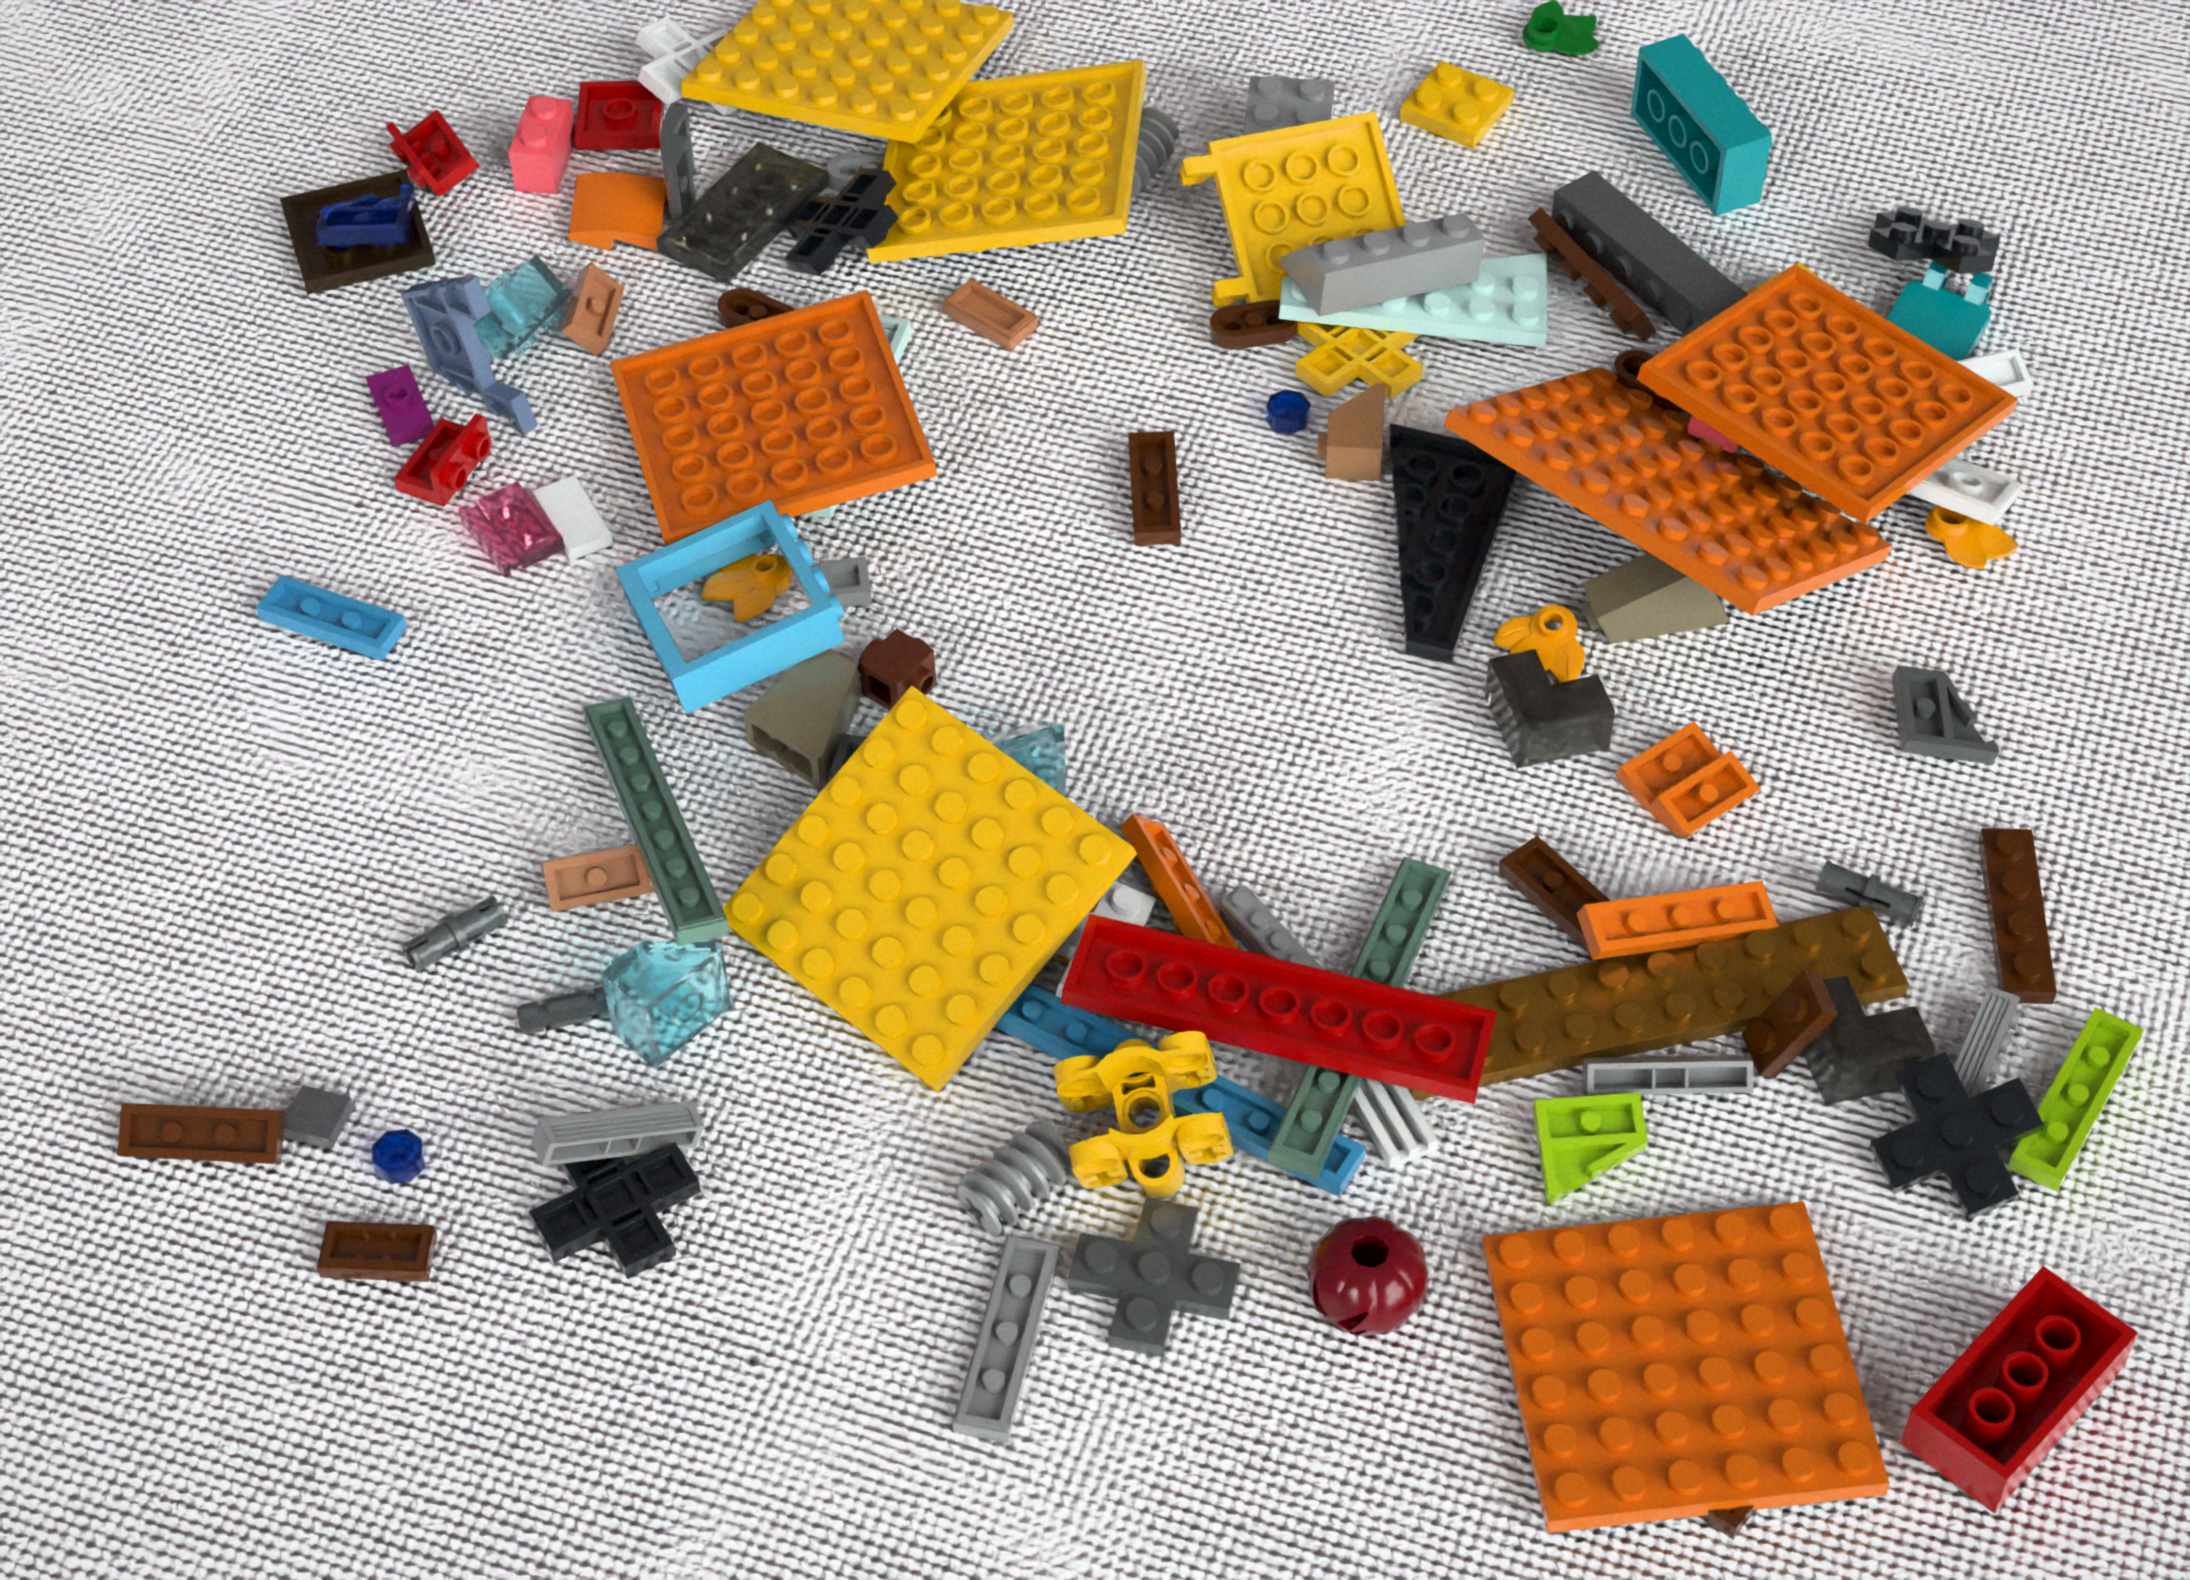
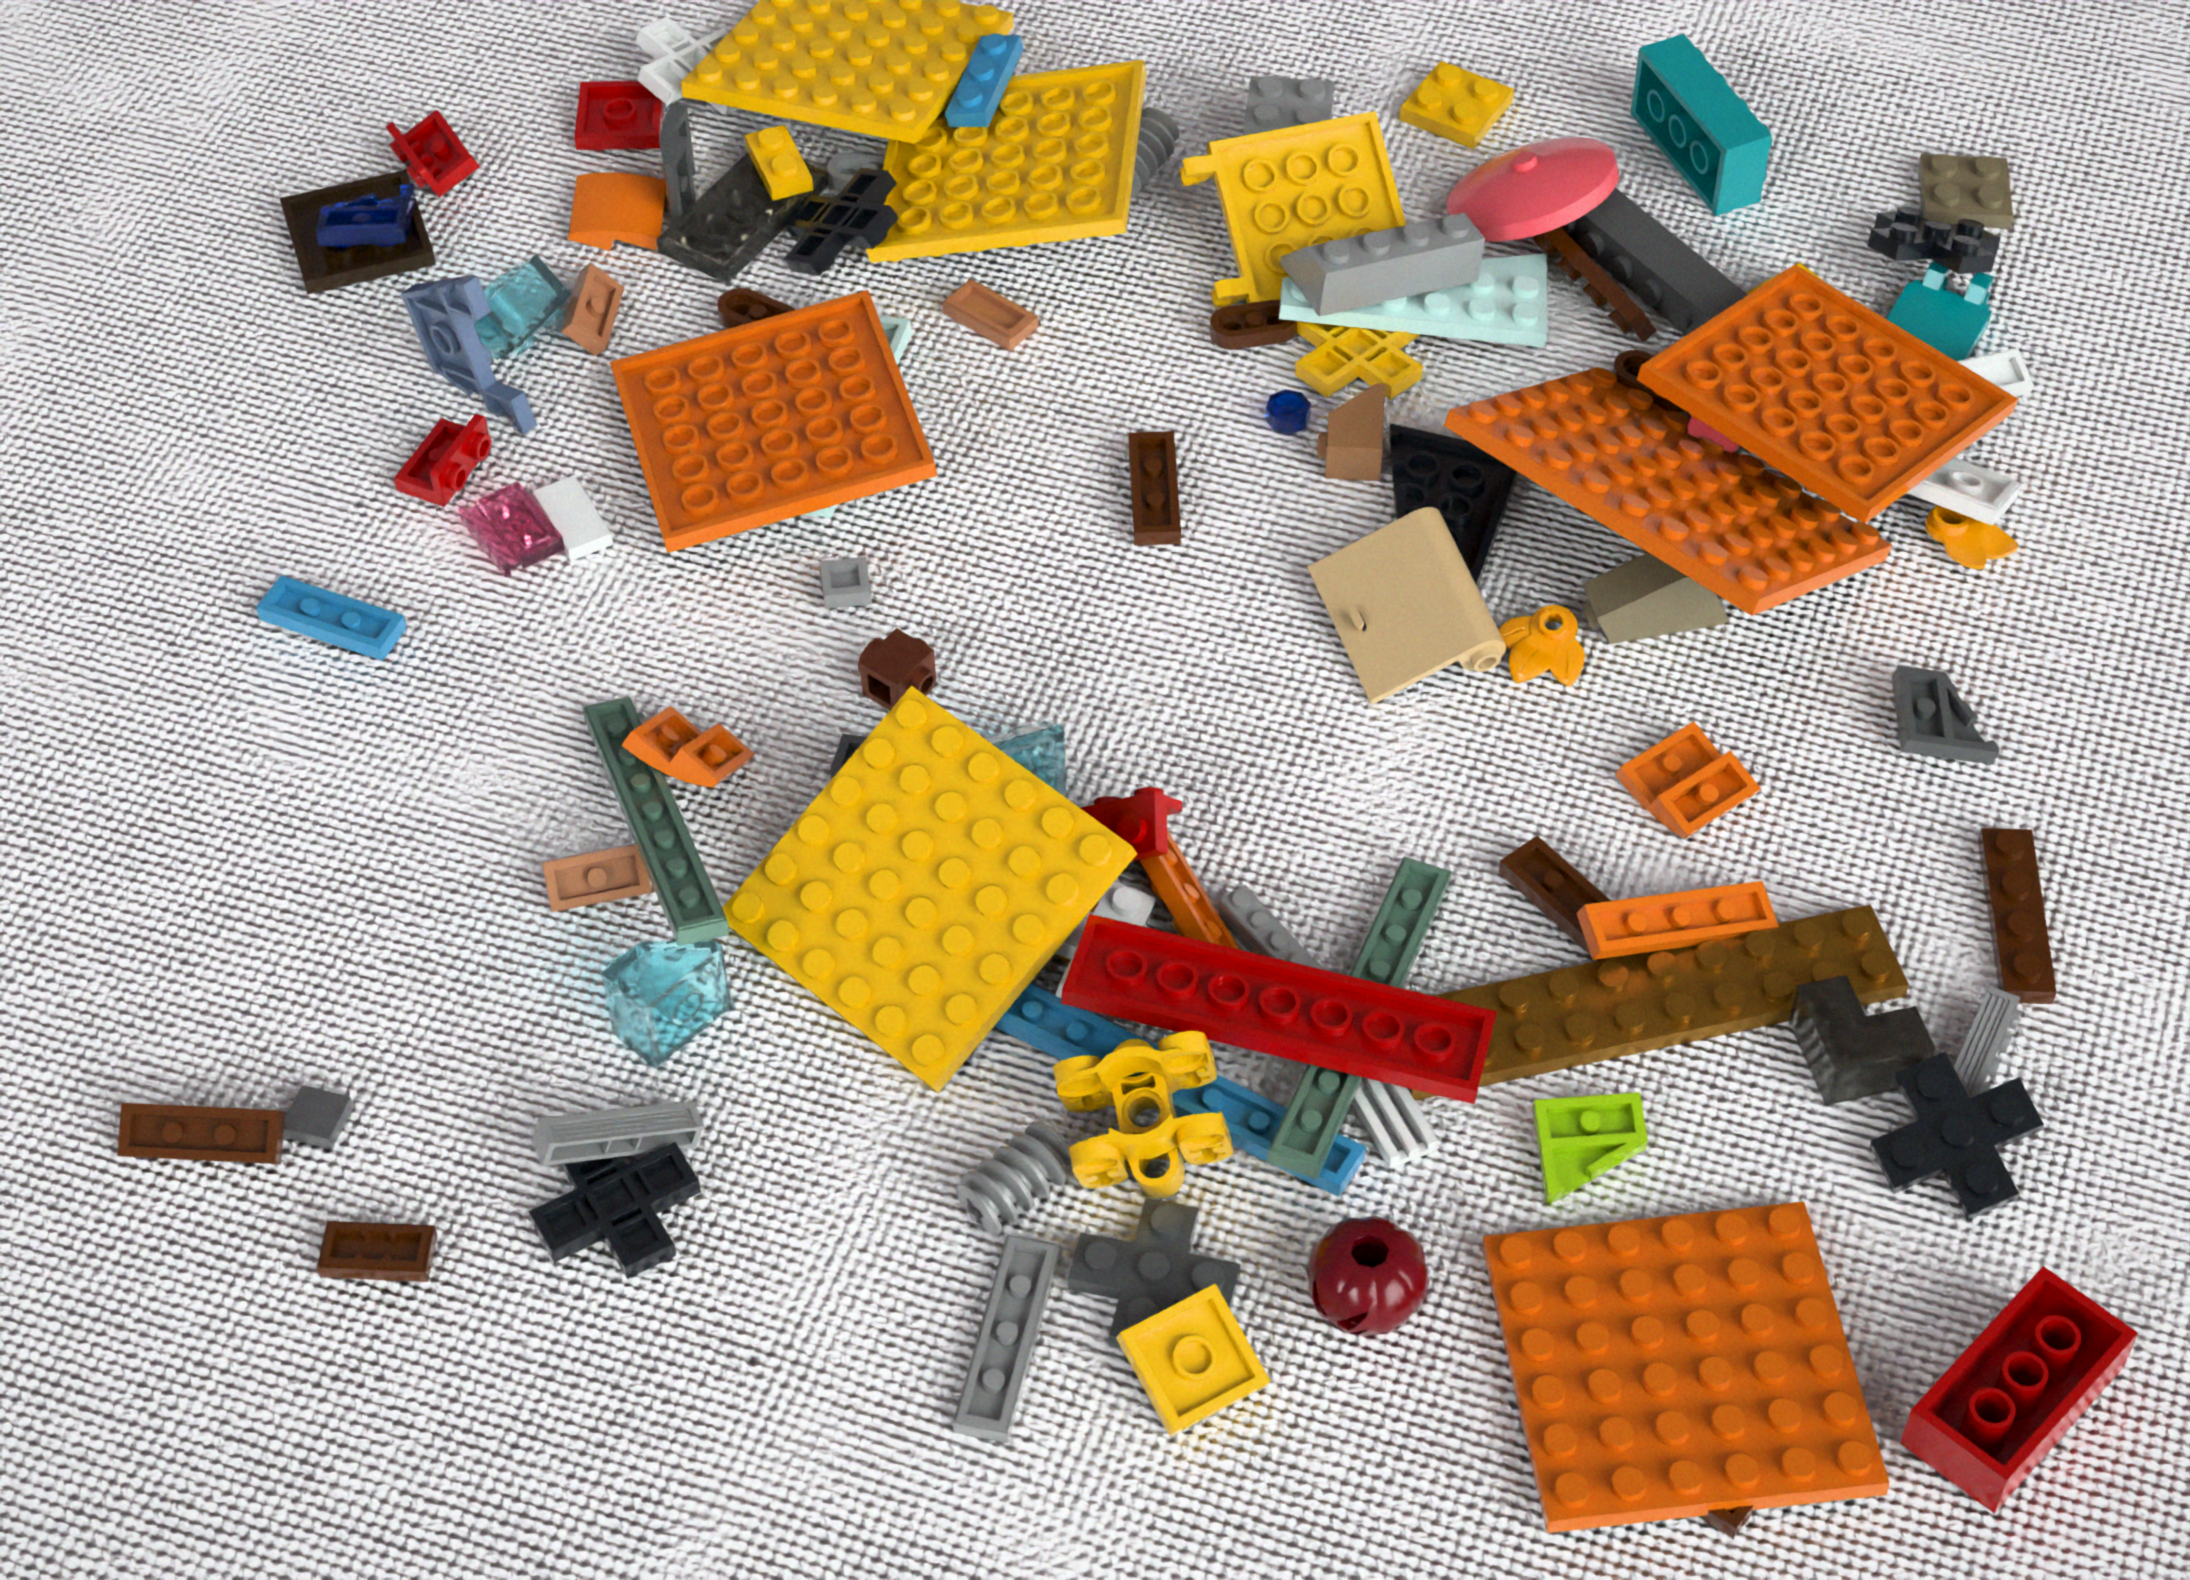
magenta plate [366,365,434,447] -> none
clear blue tile [372,1129,425,1184] -> none
dark grey pin [402,895,508,972] -> none
coral brick [508,96,575,194] -> none
dark grey axle [517,985,620,1035] -> none
medium azure window [615,500,846,714] -> none
light orange plate [701,554,792,623] -> none
dark tan slope [743,648,861,790] -> none
clear smoke brick [1485,649,1615,769] -> none
green plate [1523,0,1599,55] -> none
light grey piece [1583,1055,1753,1096] -> none
reddish brown plate [1742,970,1838,1078] -> none
dark grey pin [1815,860,1924,928] -> none
lime plate [2008,1007,2144,1192] -> none
none -> orange slope [621,706,755,788]
none -> yellow plate [744,124,813,201]
none -> dark azure plate [945,34,1024,127]
none -> red bracket [1081,787,1182,862]
none -> yellow plate [1116,1283,1271,1437]
none -> tan door [1307,507,1506,705]
none -> coral dish [1446,137,1619,242]
none -> dark tan plate [1918,154,2013,229]

